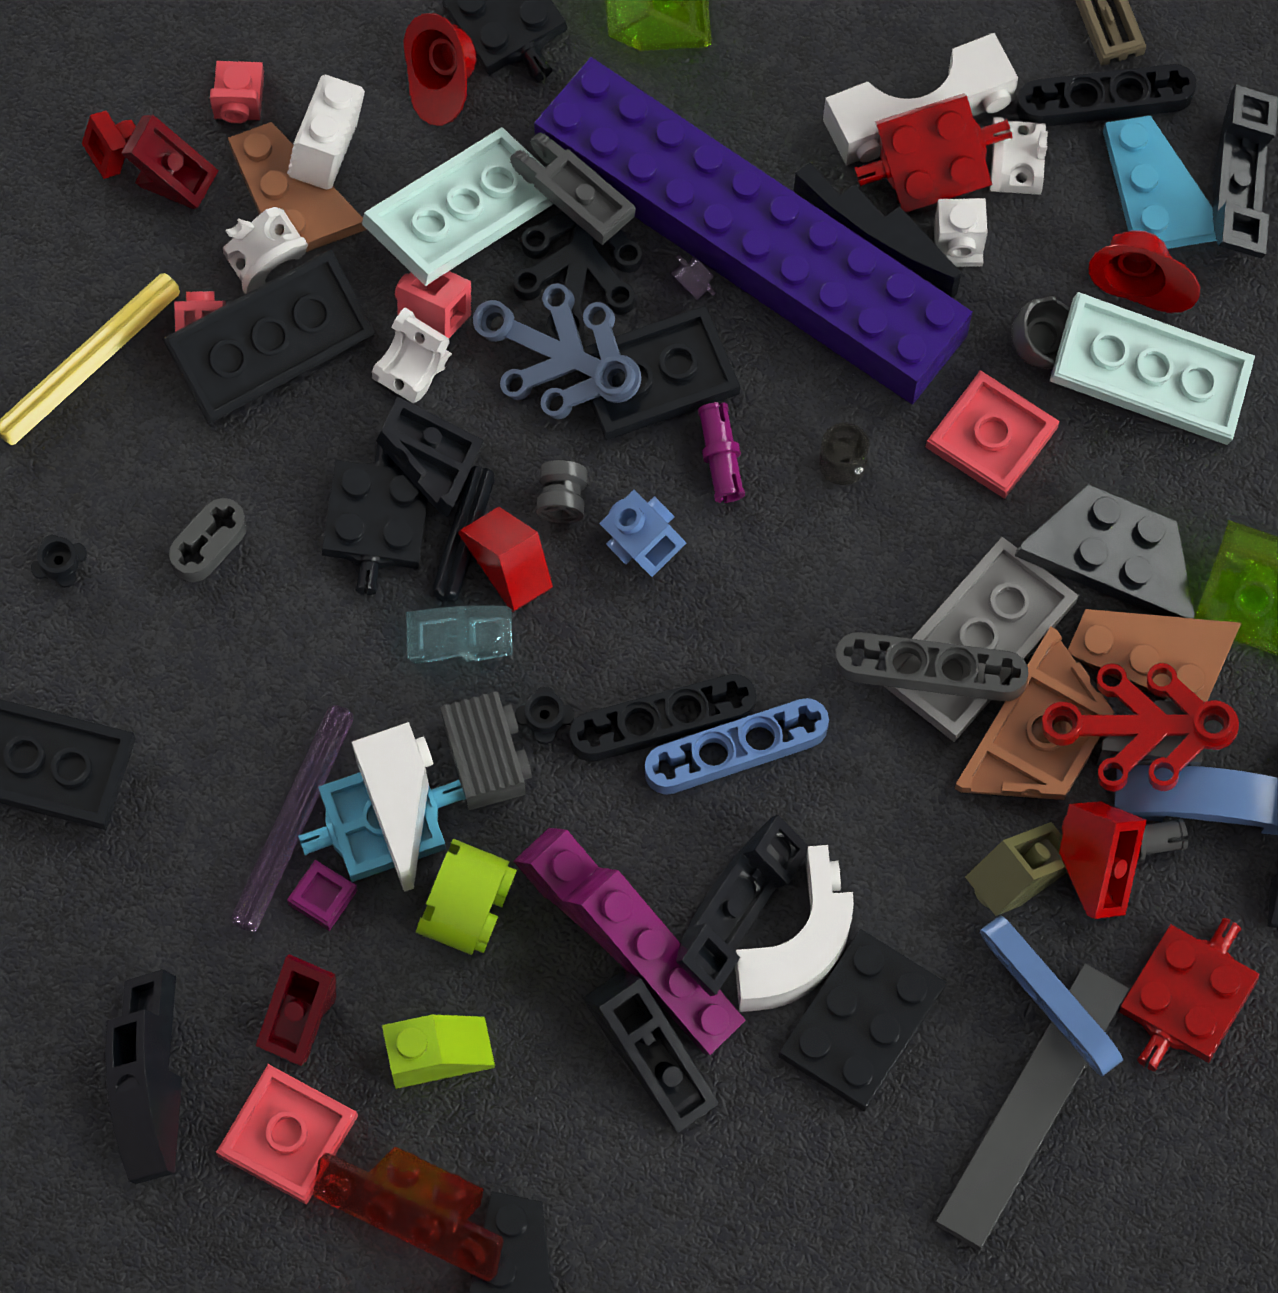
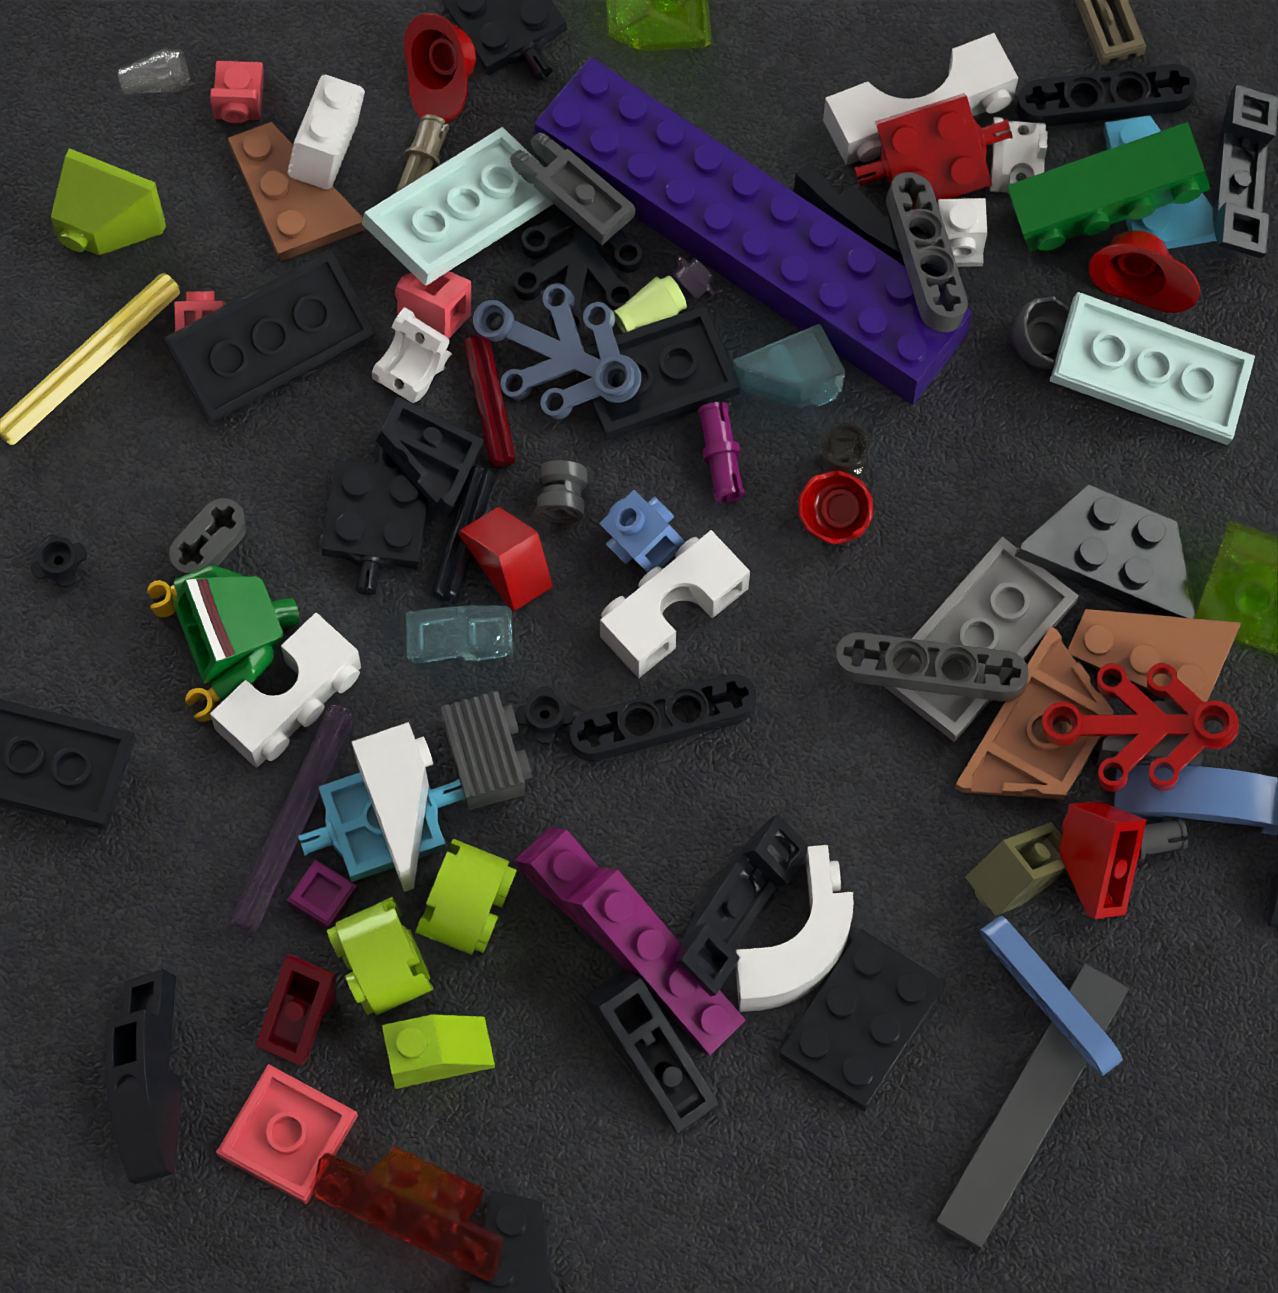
red tile [82,110,136,179] -> none
dark red slope [121,114,219,209] -> none
white piece [223,207,308,294] -> none
medium blue beam [644,698,829,795] -> none
coral tile [925,370,1060,499] -> none
red plate [1119,918,1260,1071] -> none
none -> lime slope [51,148,166,255]
none -> clear cone [118,46,190,95]
none -> green torso [147,565,299,722]
none -> white arch [210,613,361,768]
none -> lime brick [327,897,434,1015]
none -> dark tan axle [396,115,449,192]
none -> dark red axle [464,334,516,469]
none -> white arch [600,530,750,678]
none -> yellowish green cone [613,275,687,333]
none -> clear light blue slope [733,323,845,409]
none -> red hair [798,471,873,544]
none -> dark grey beam [886,172,968,332]
none -> green brick [1007,122,1210,252]

